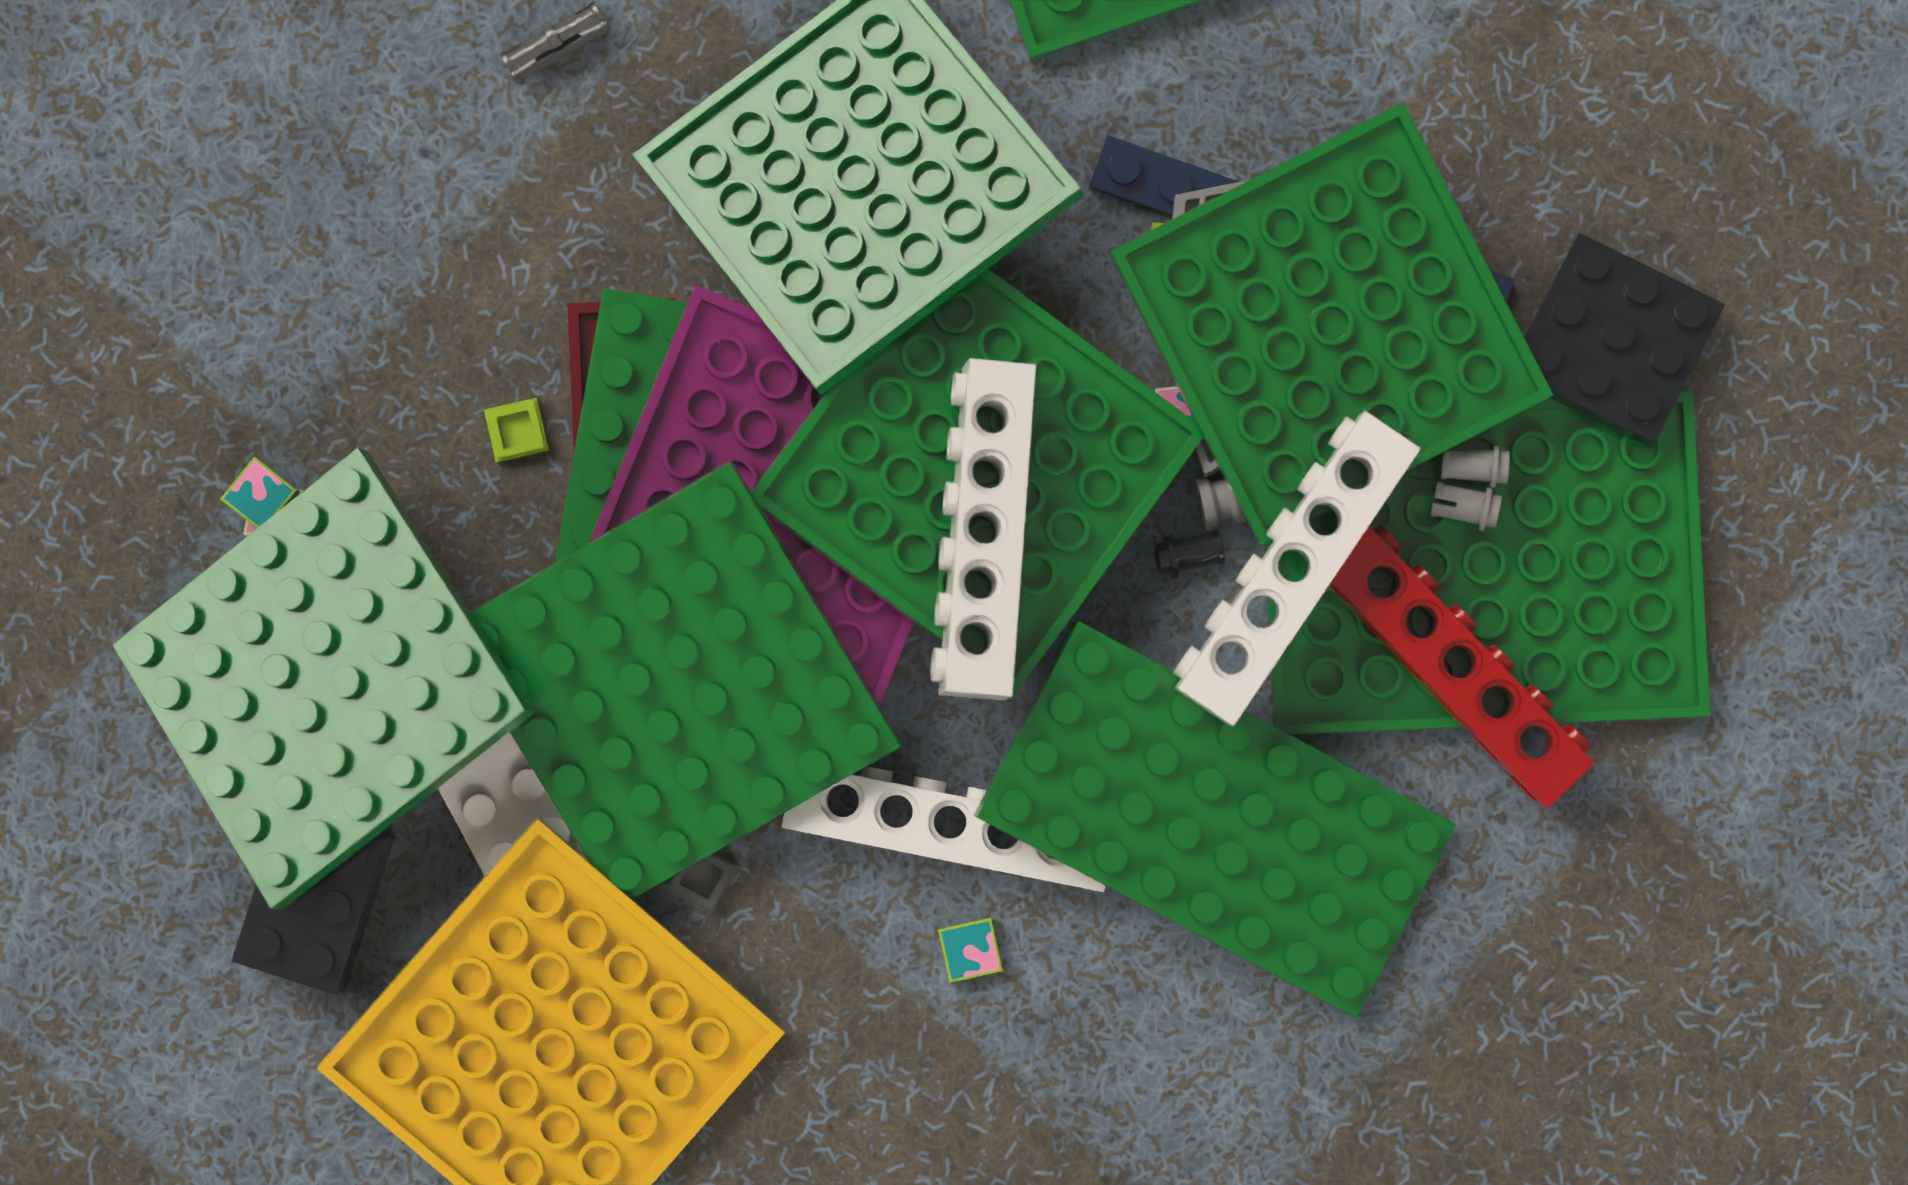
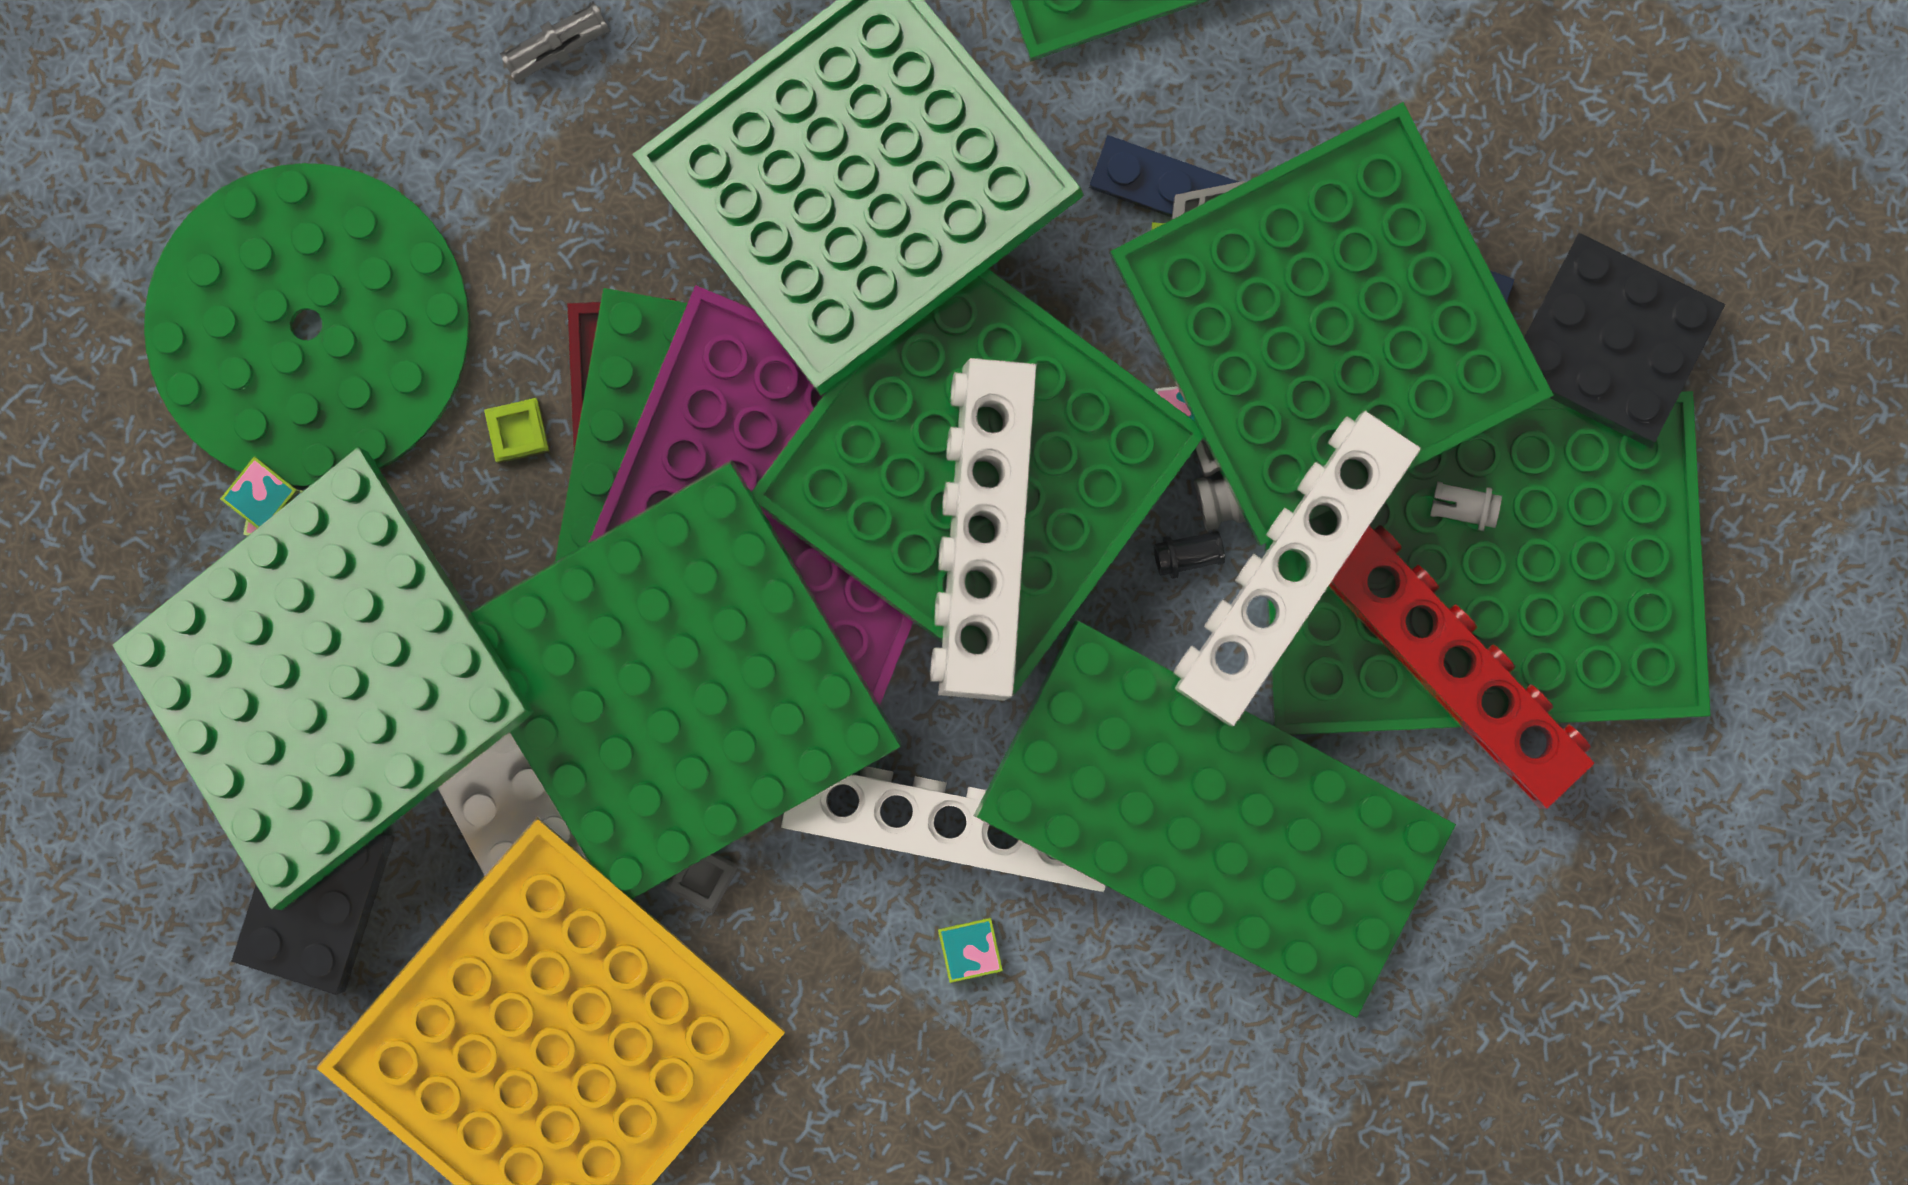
light grey pin [1441,444,1510,488] -> none
none -> green plate [144,163,470,487]

